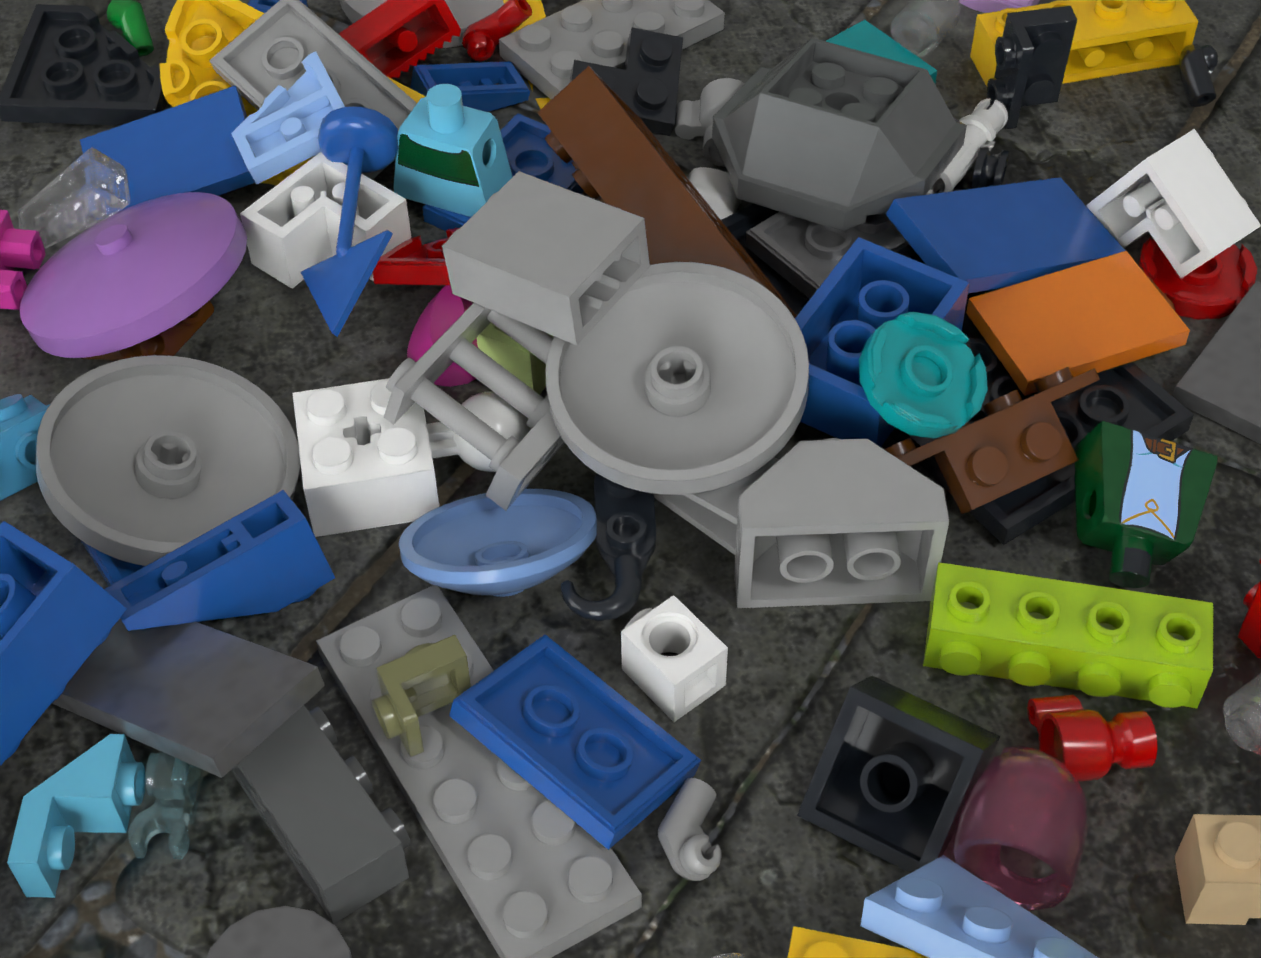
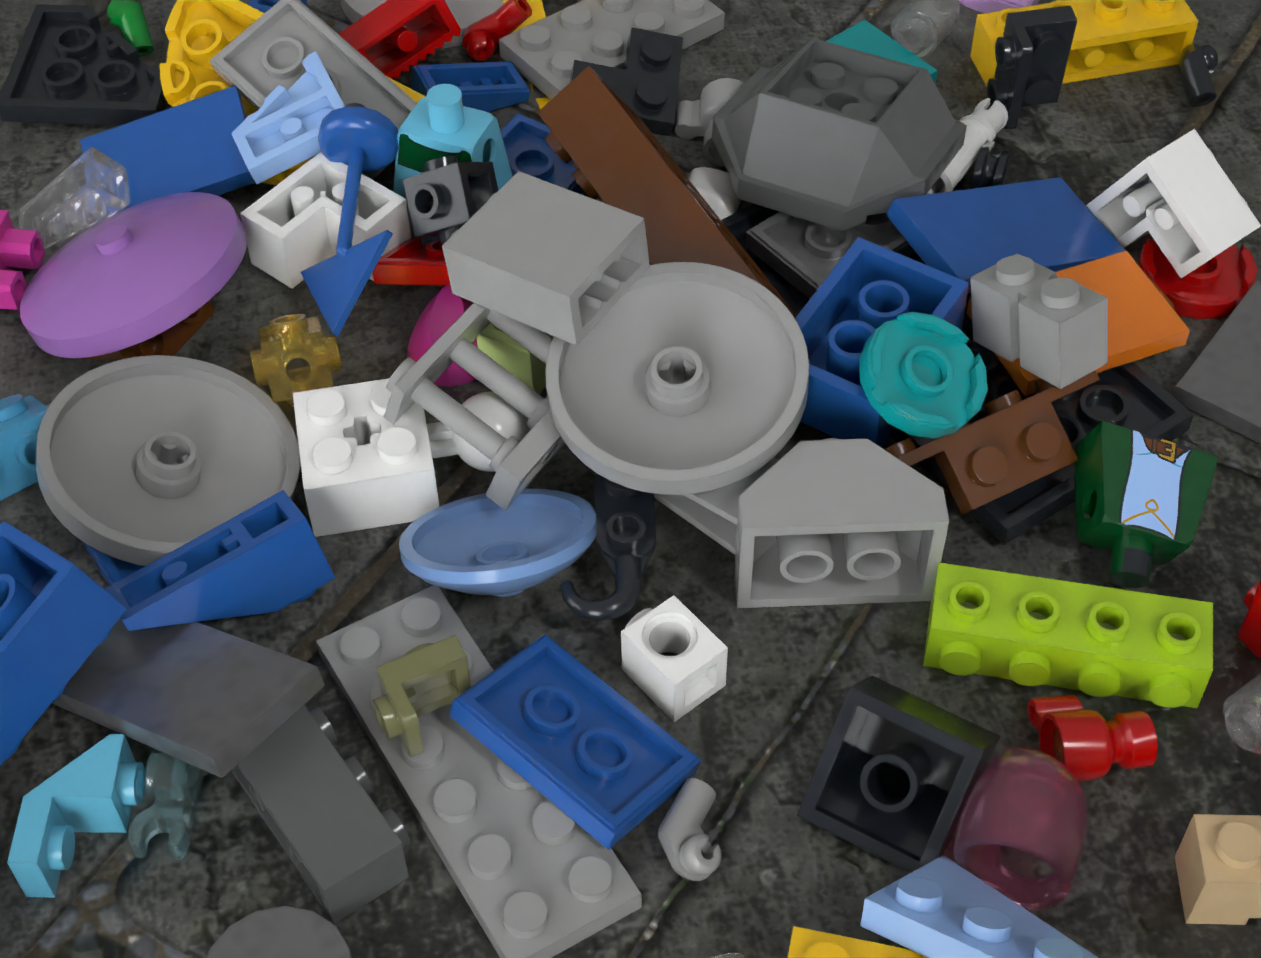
none -> clear yellow brick [250,314,342,407]
none -> black brick [403,156,499,245]
none -> light grey piece [970,253,1108,389]

